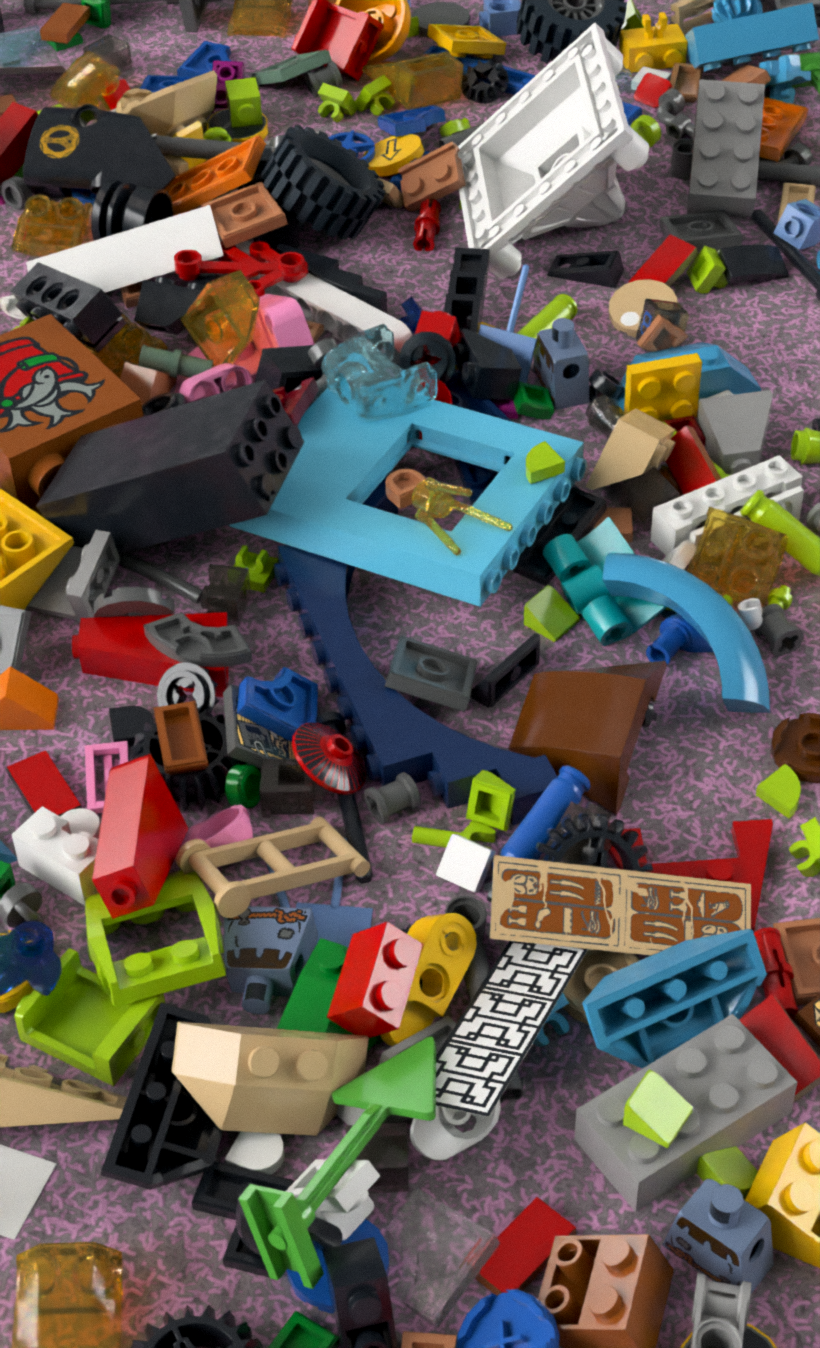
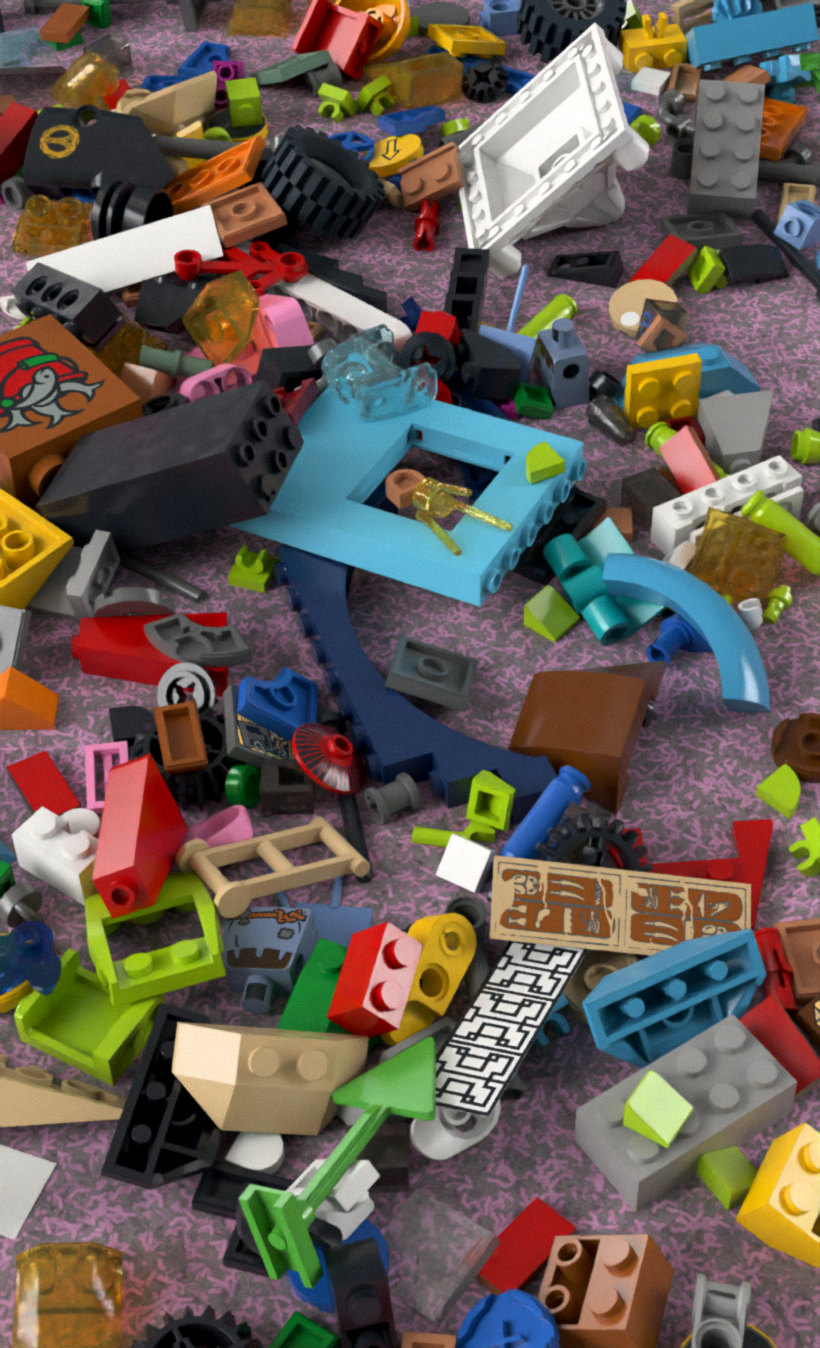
clear smoke brick [201,564,251,627] -> none
black slope [470,633,540,708] -> none
tan slope [585,408,676,490] -> none
red piece [633,73,672,108] -> none
sand blue torso [662,1179,774,1294] -> none
dark grey bush [753,604,804,657] -> none

